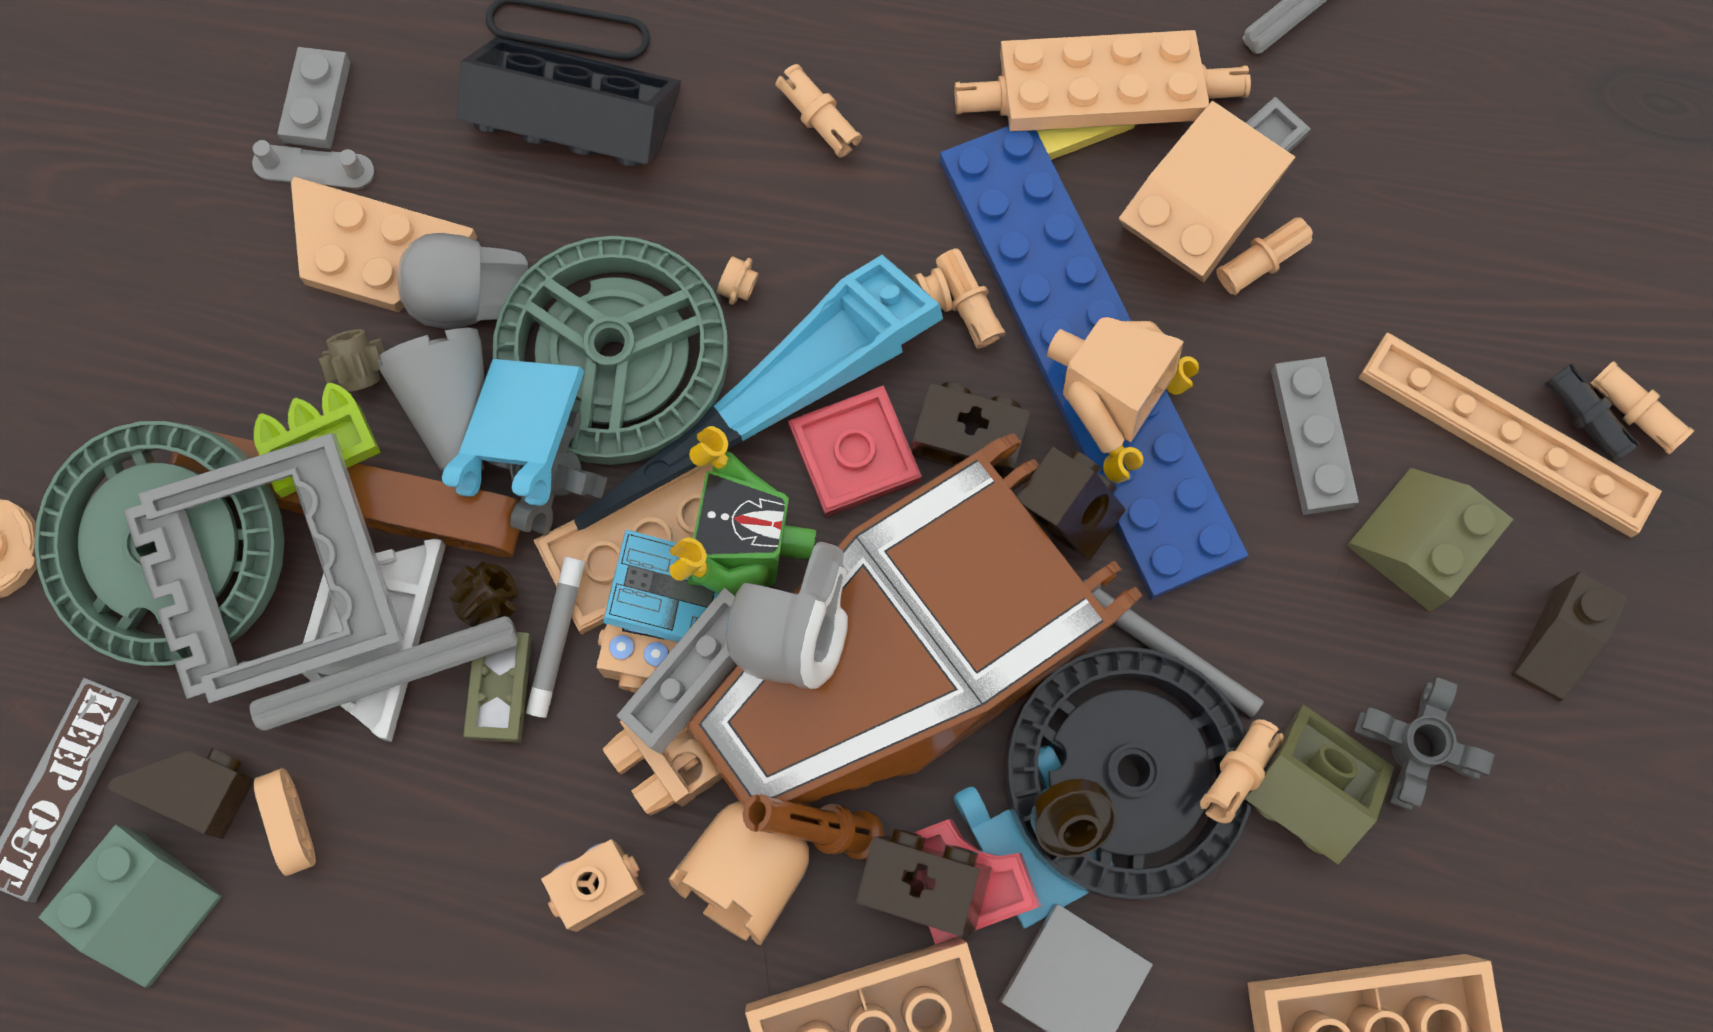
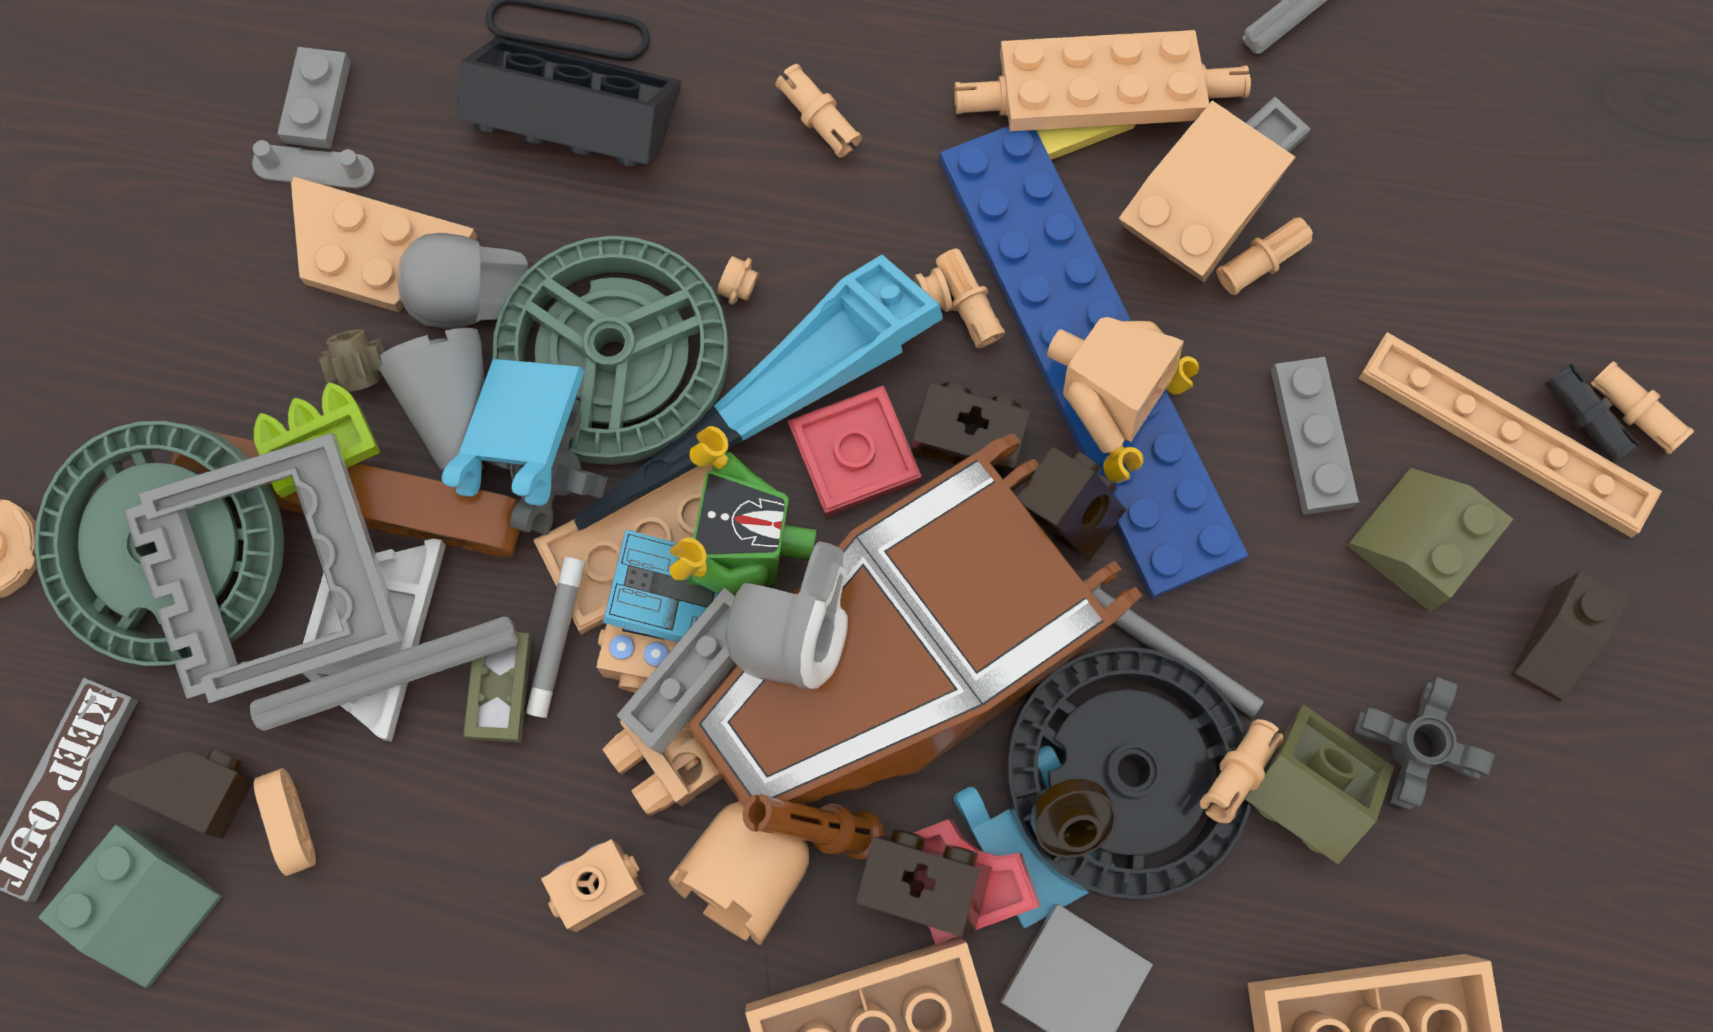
dark brown gear [449,561,519,627] -> none

